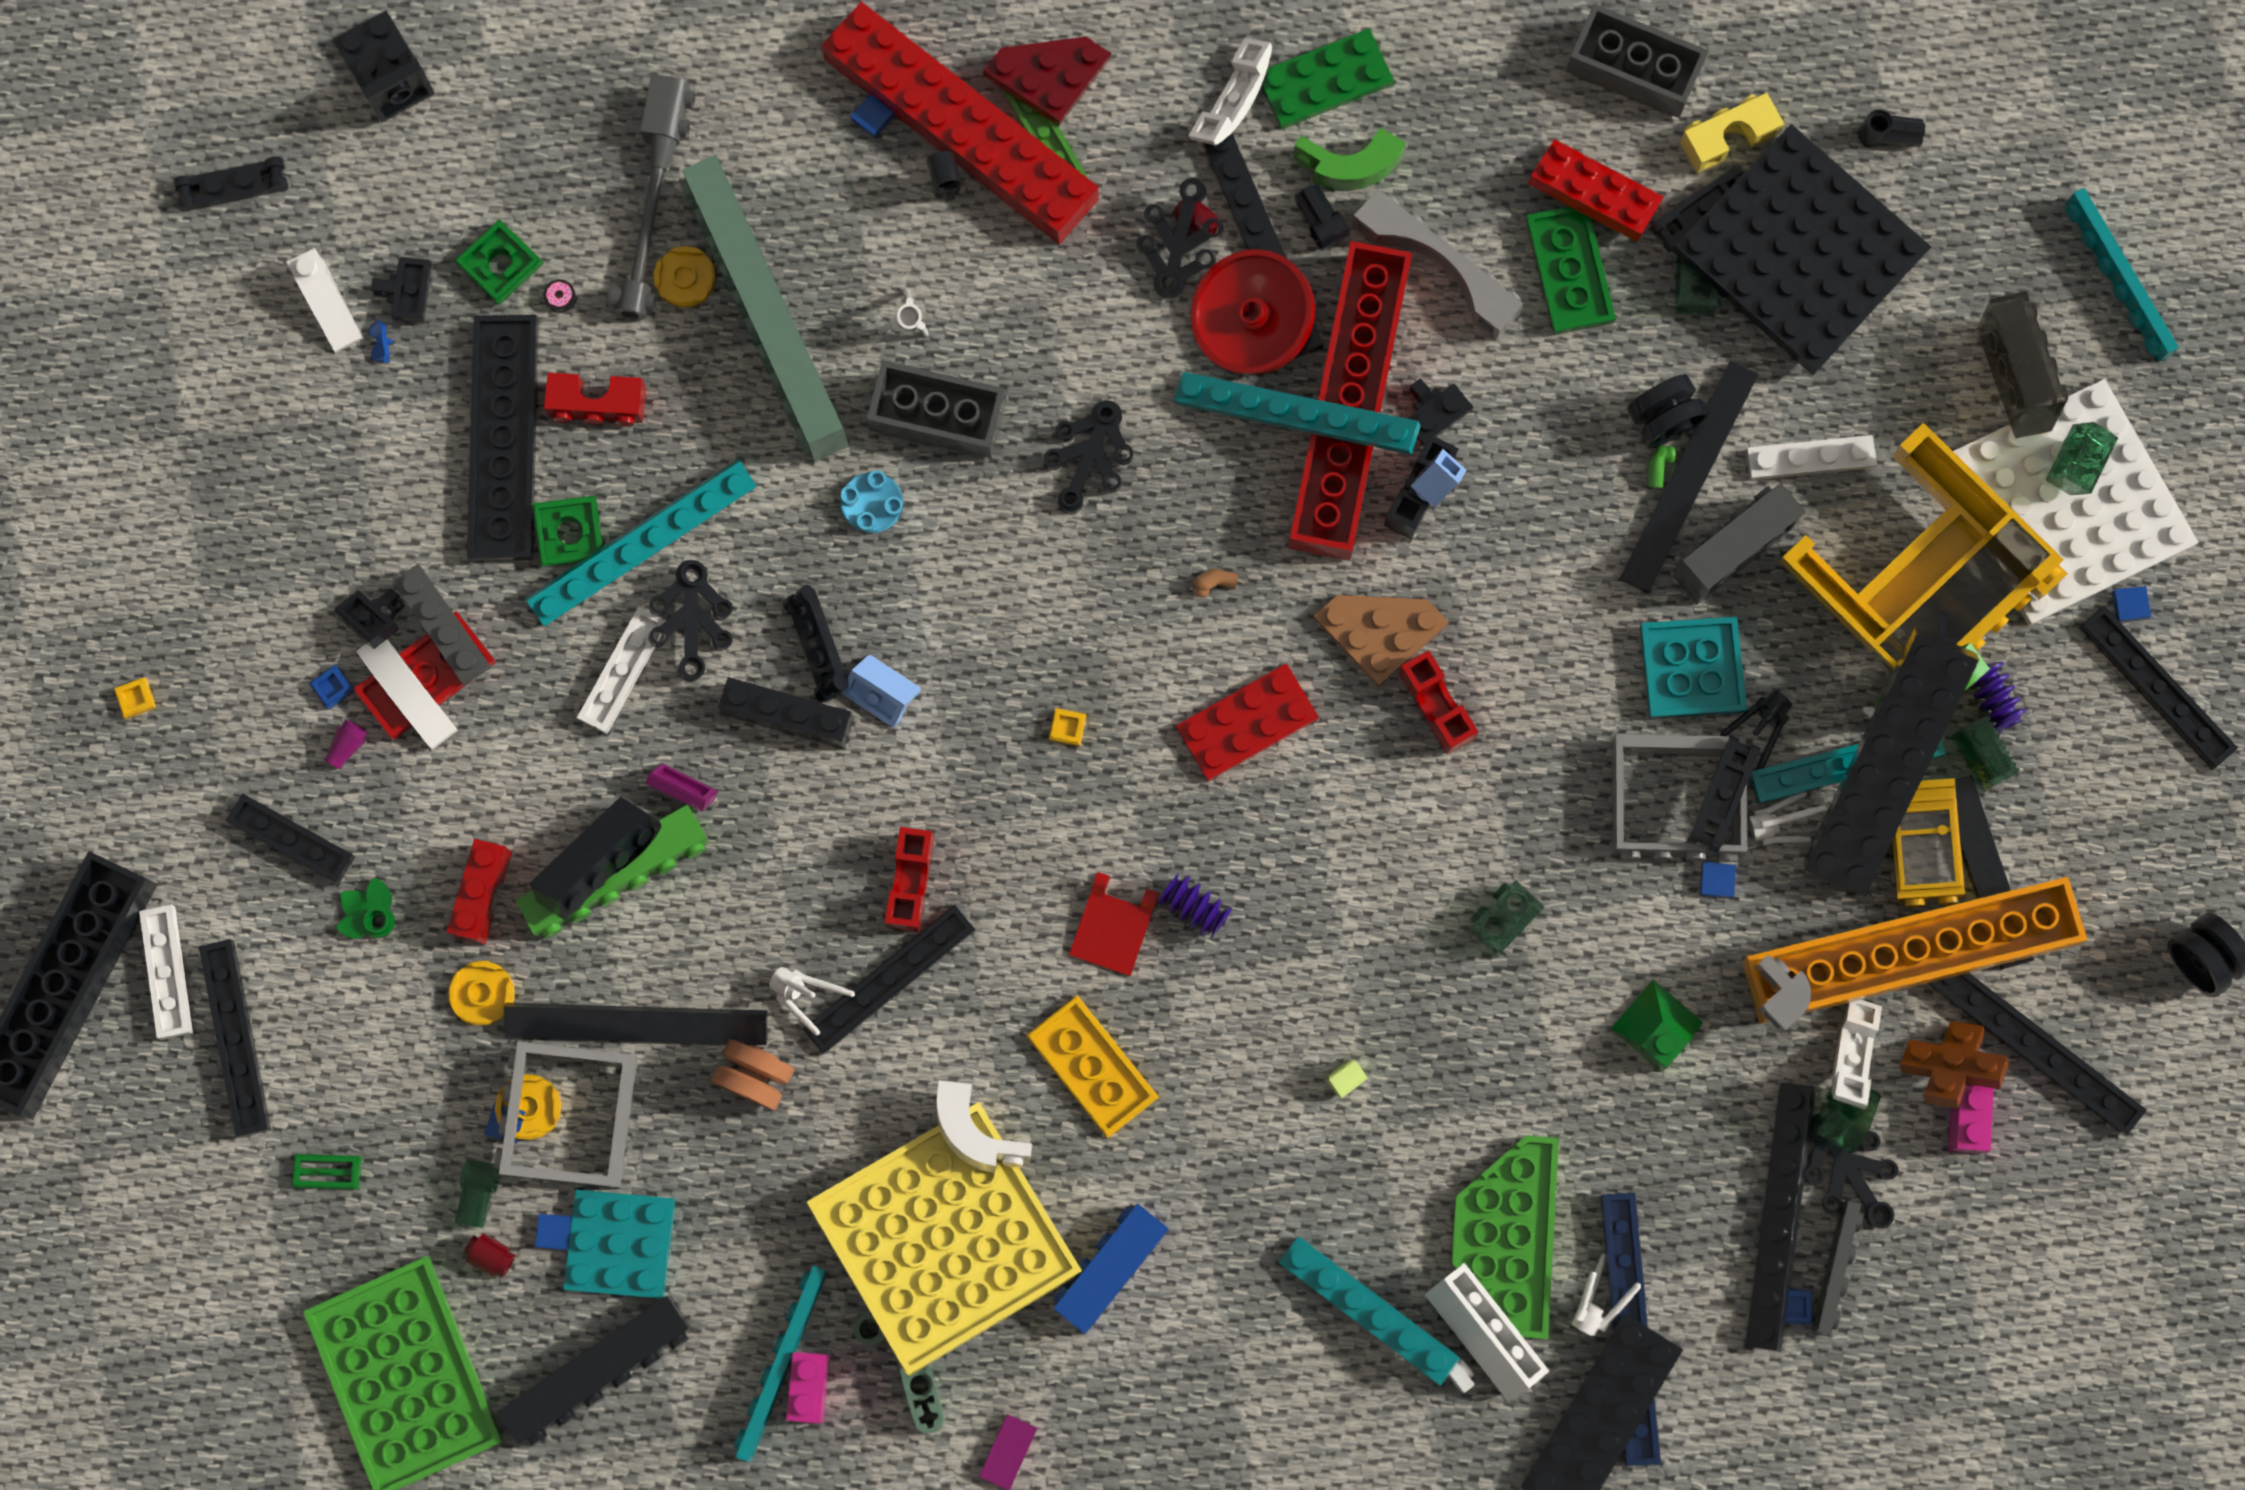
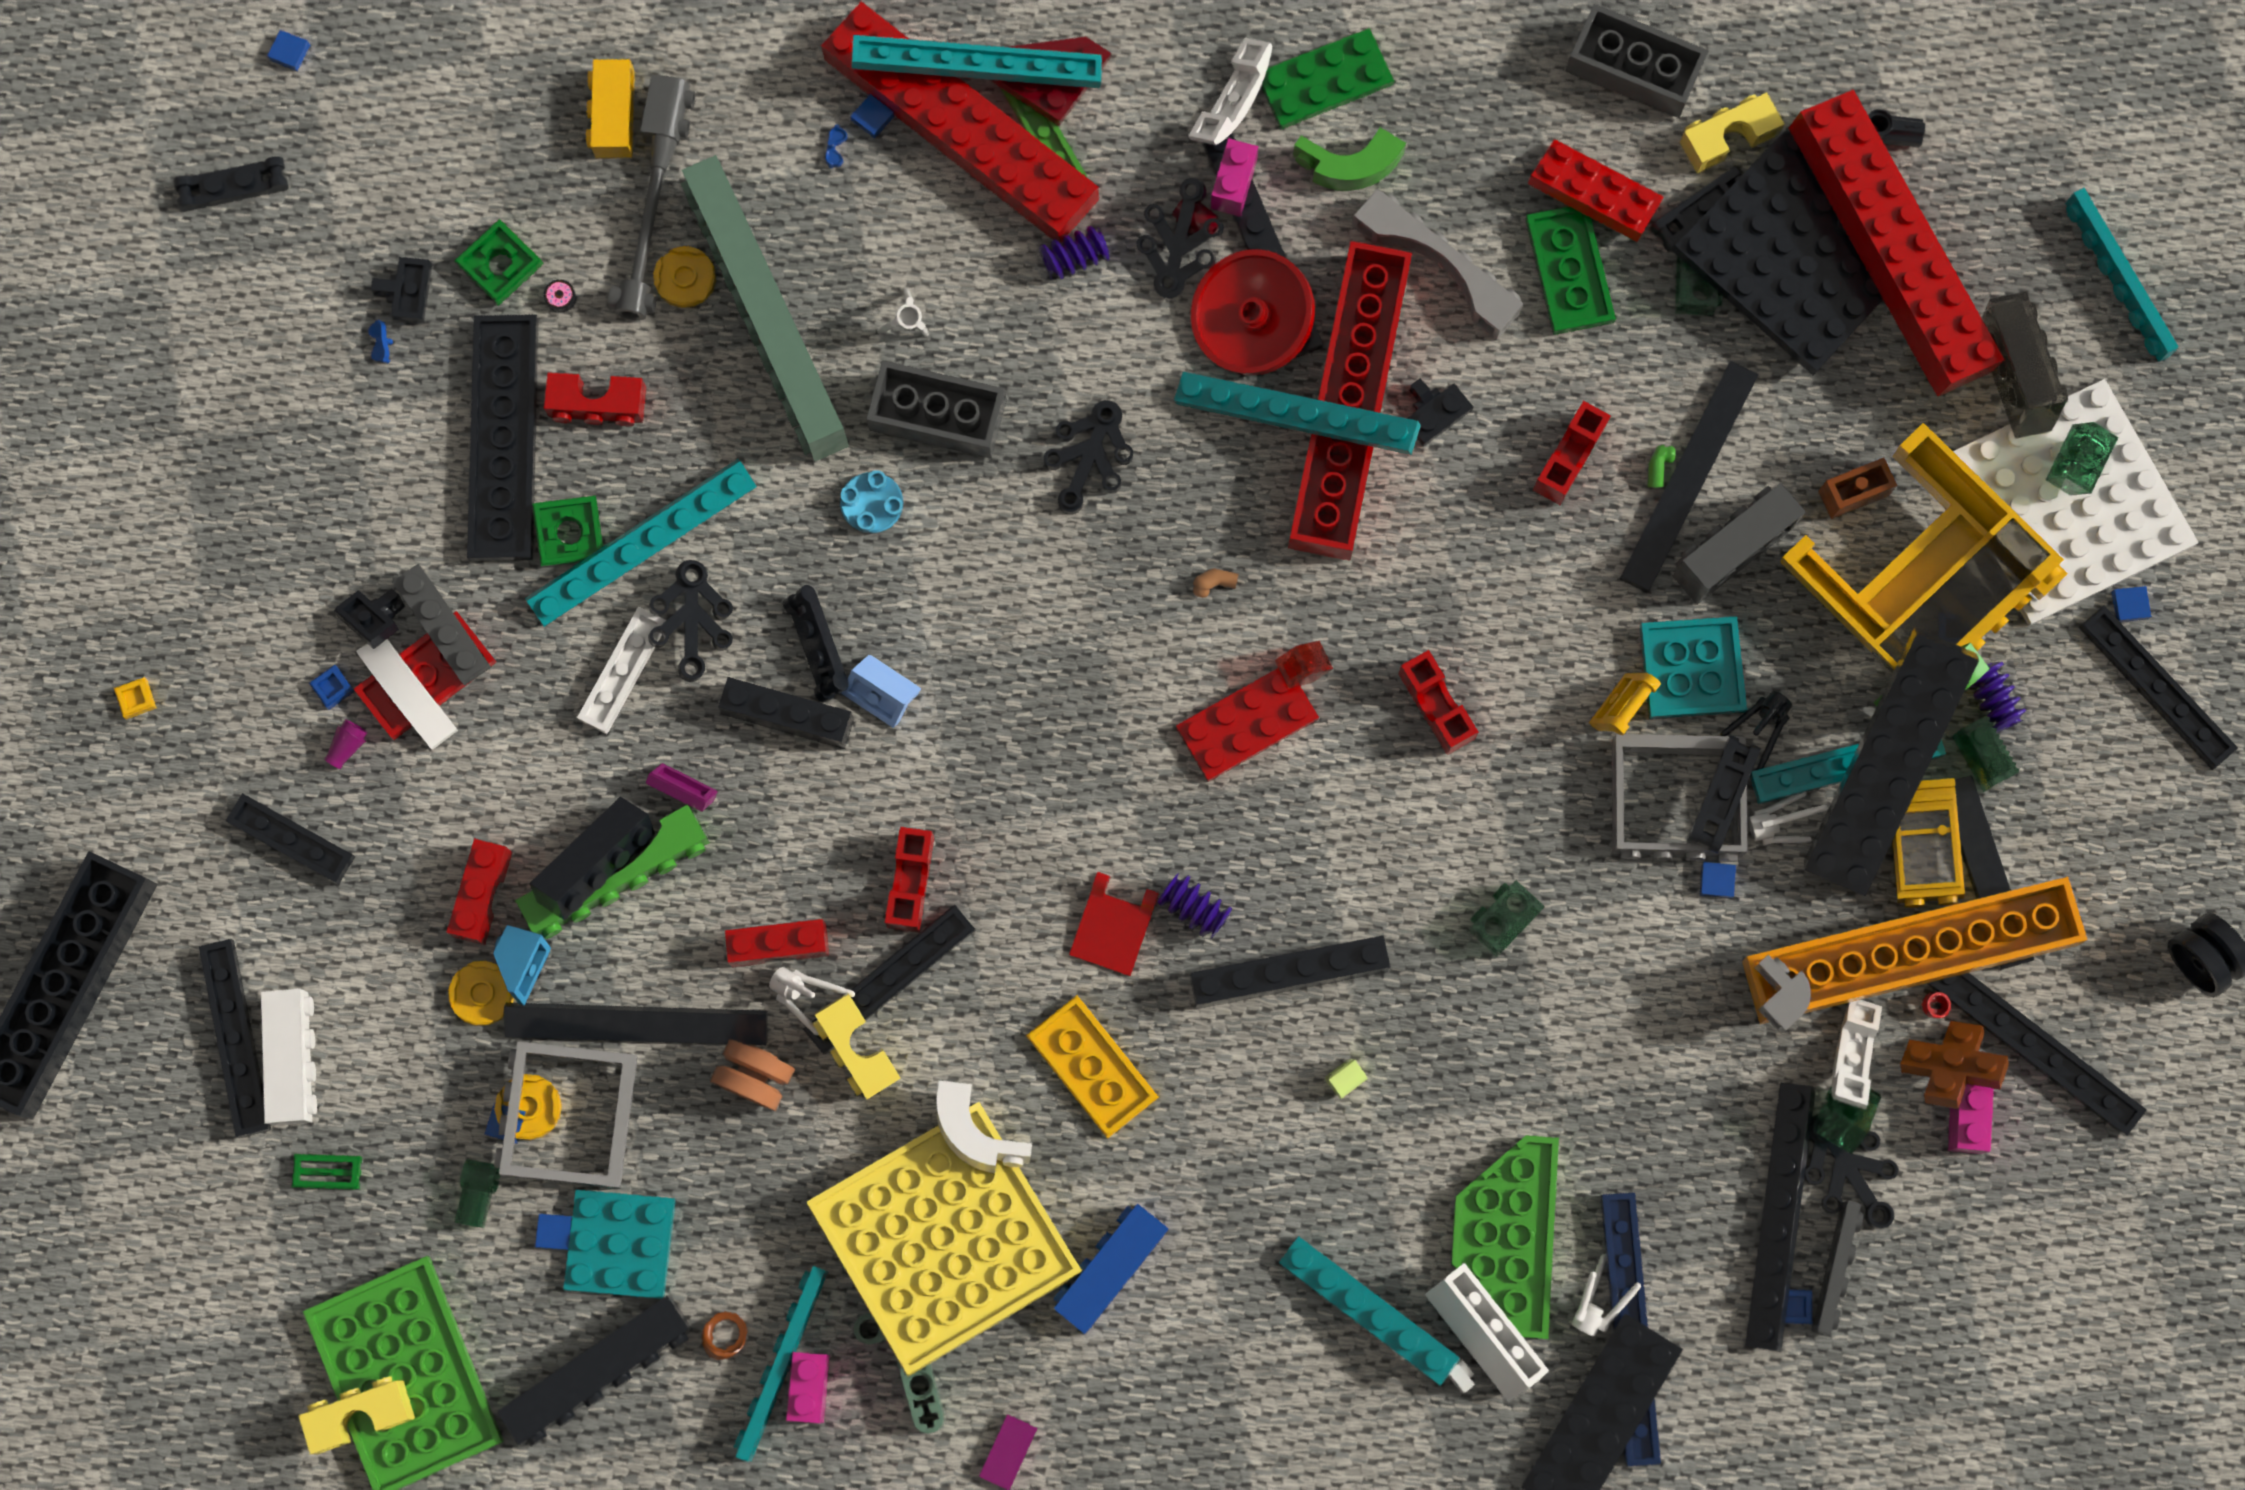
white plate [139,905,193,1040] -> none
white slope [287,248,364,353] -> none
black bracket [333,10,436,123] -> none
green plate [336,878,395,939] -> none
dark red brick [463,1233,516,1279] -> none
black piece [926,151,962,202] -> none
yellow tile [1049,708,1087,747] -> none
black piece [1295,184,1350,250] -> none
medium nougat plate [1313,595,1449,687] -> none
black arch [1384,434,1459,540] -> none
light blue brick [1411,449,1467,508] -> none
green slope [1611,980,1703,1072] -> none
black wheel [1626,374,1710,449] -> none
white plate [1745,435,1877,481] -> none
none -> white brick [261,989,317,1126]
none -> blue tile [267,30,310,71]
none -> light yellow arch [299,1376,415,1455]
none -> dark azure slope [493,925,551,1006]
none -> yellow brick [586,59,635,158]
none -> dark orange piece [701,1311,747,1360]
none -> red arch [725,919,829,968]
none -> light yellow arch [812,993,901,1099]
none -> blue piece [825,124,848,168]
none -> teal plate [852,35,1102,88]
none -> dark purple piece [1040,226,1110,280]
none -> black brick [1190,935,1390,1009]
none -> dark pink brick [1211,138,1259,217]
none -> clear red brick [1275,641,1333,688]
none -> red arch [1533,400,1611,505]
none -> yellow plate [1589,673,1661,736]
none -> red brick [1789,89,2005,397]
none -> dark orange brick [1818,457,1898,519]
none -> red hinge [1922,992,1951,1019]

